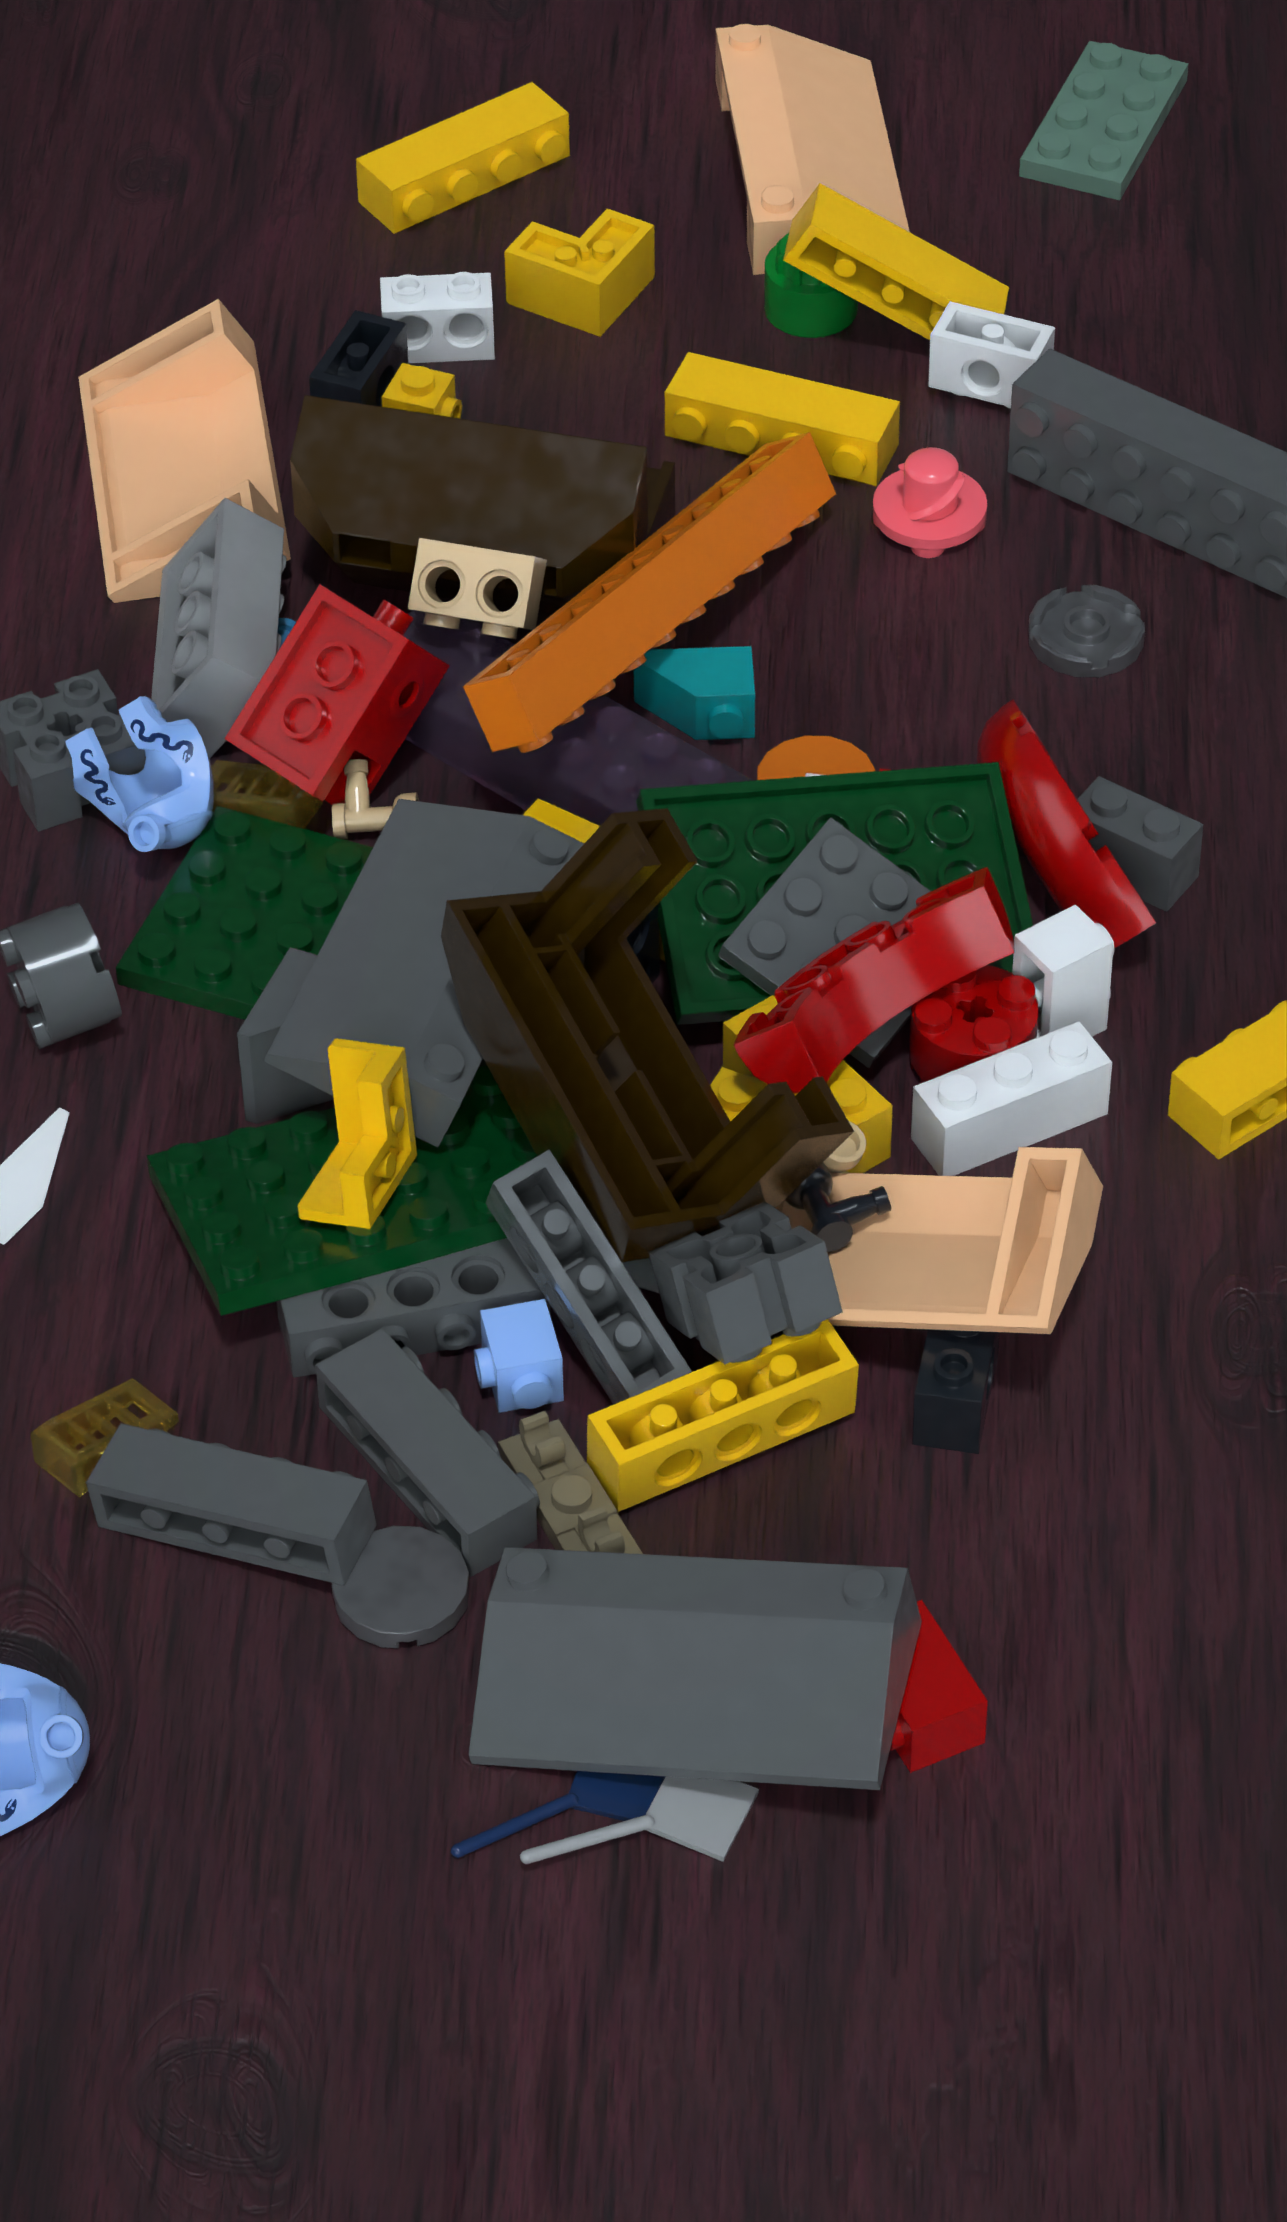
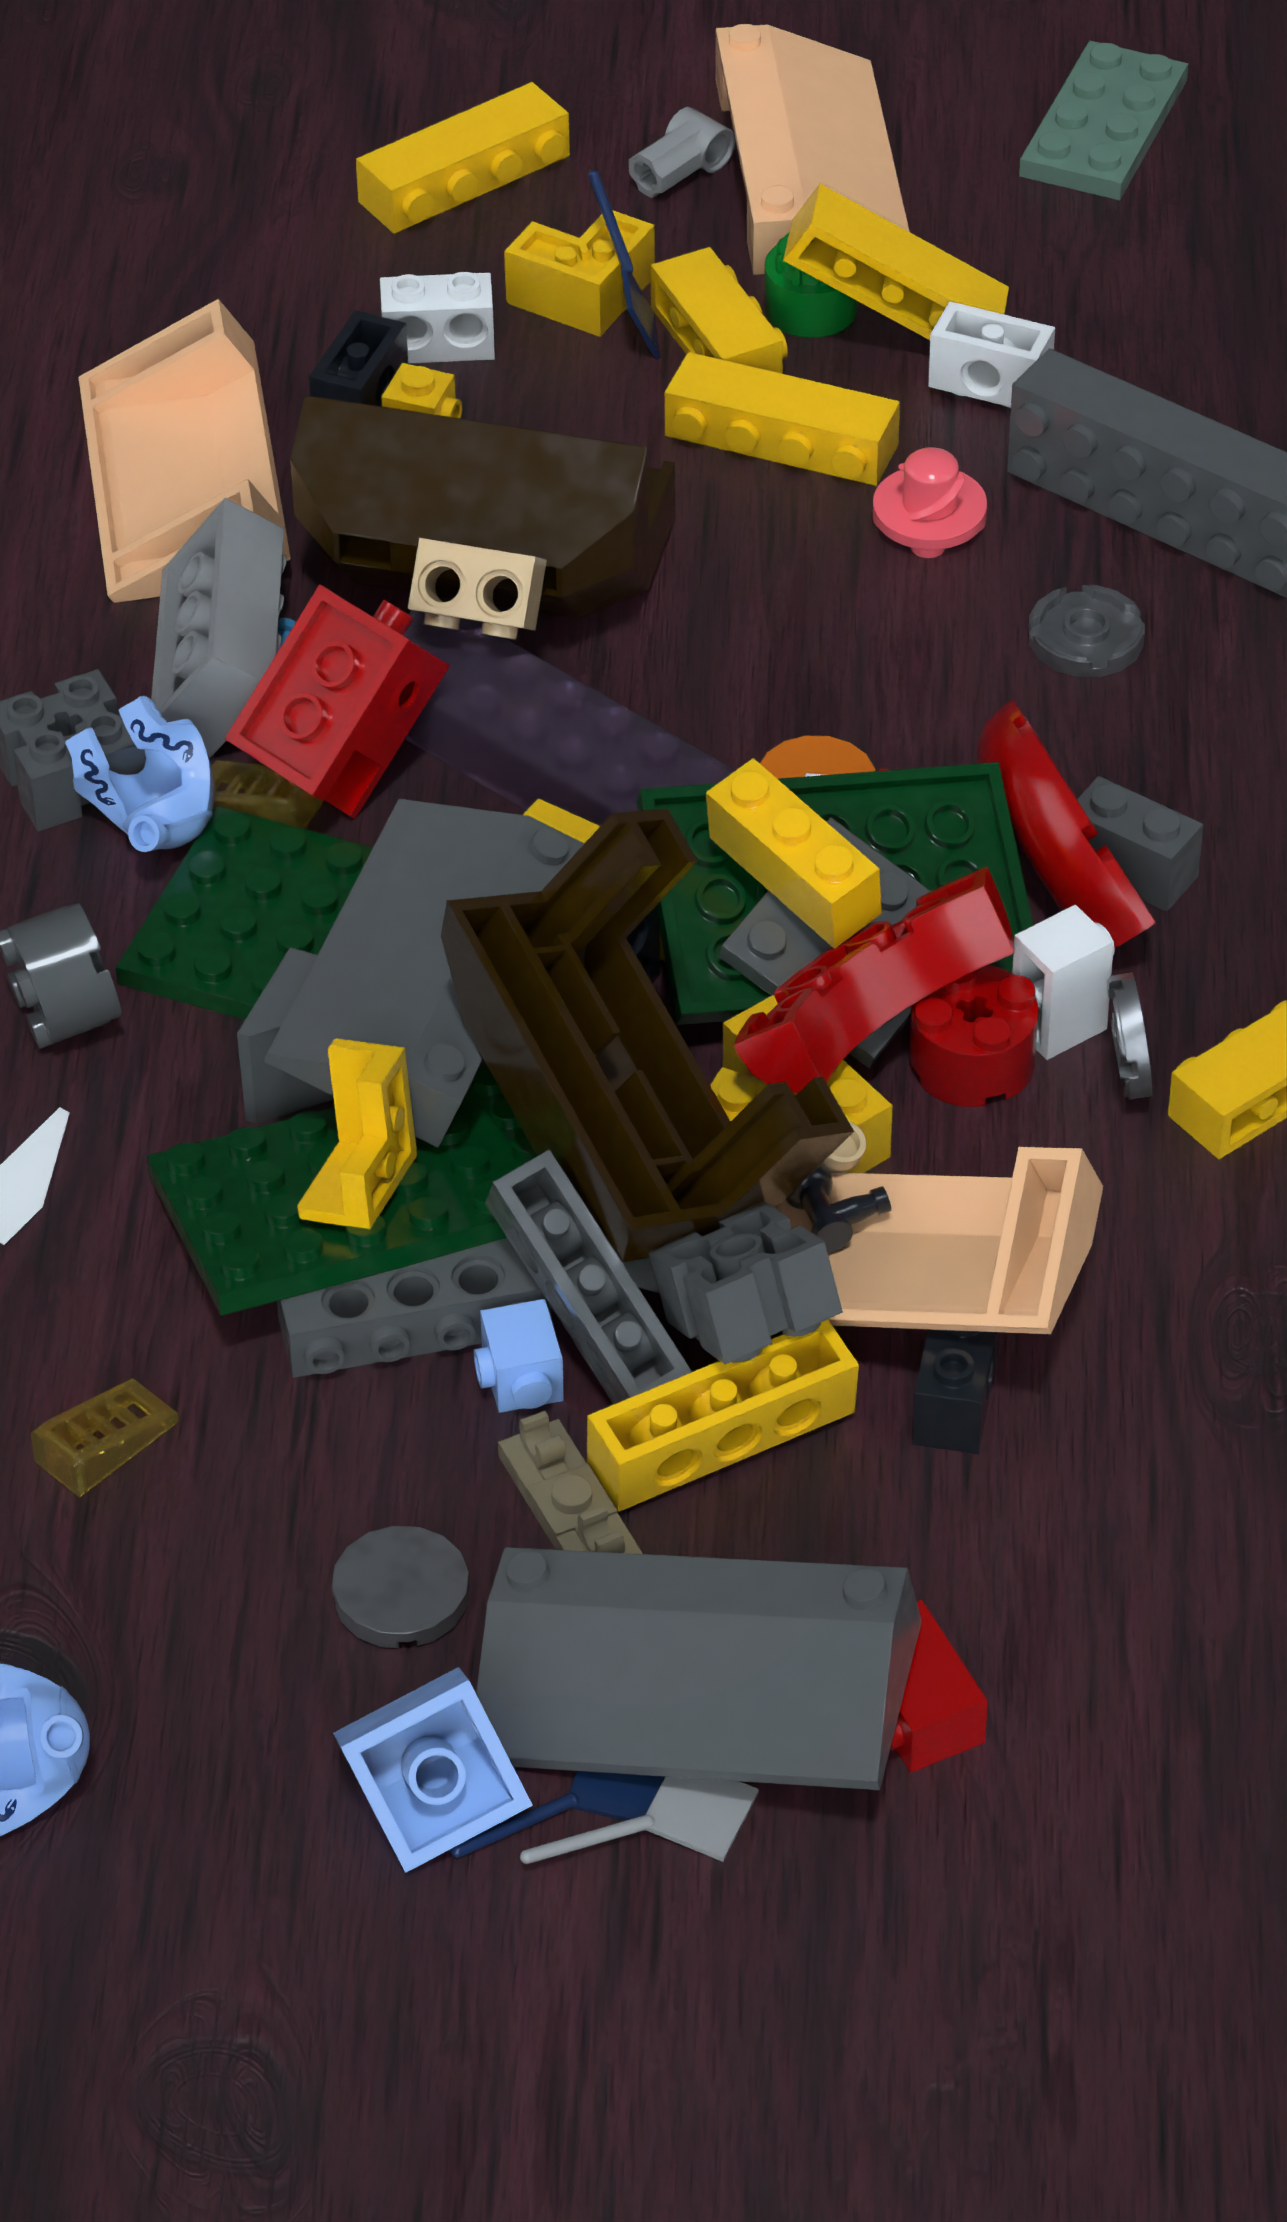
dark grey brick [86,1423,377,1585] -> none
dark grey brick [316,1328,540,1577] -> none
tan piece [332,759,419,839] -> none
orange brick [463,432,836,753] -> none
teal slope [633,646,755,740] -> none
white brick [911,1021,1112,1176] -> none
none -> light blue slope [333,1667,533,1873]
none -> dark blue piece [588,170,660,359]
none -> light grey piece [629,107,736,198]
none -> yellow brick [651,247,788,374]
none -> yellow brick [706,758,882,949]
none -> flat silver tile [1107,972,1152,1100]

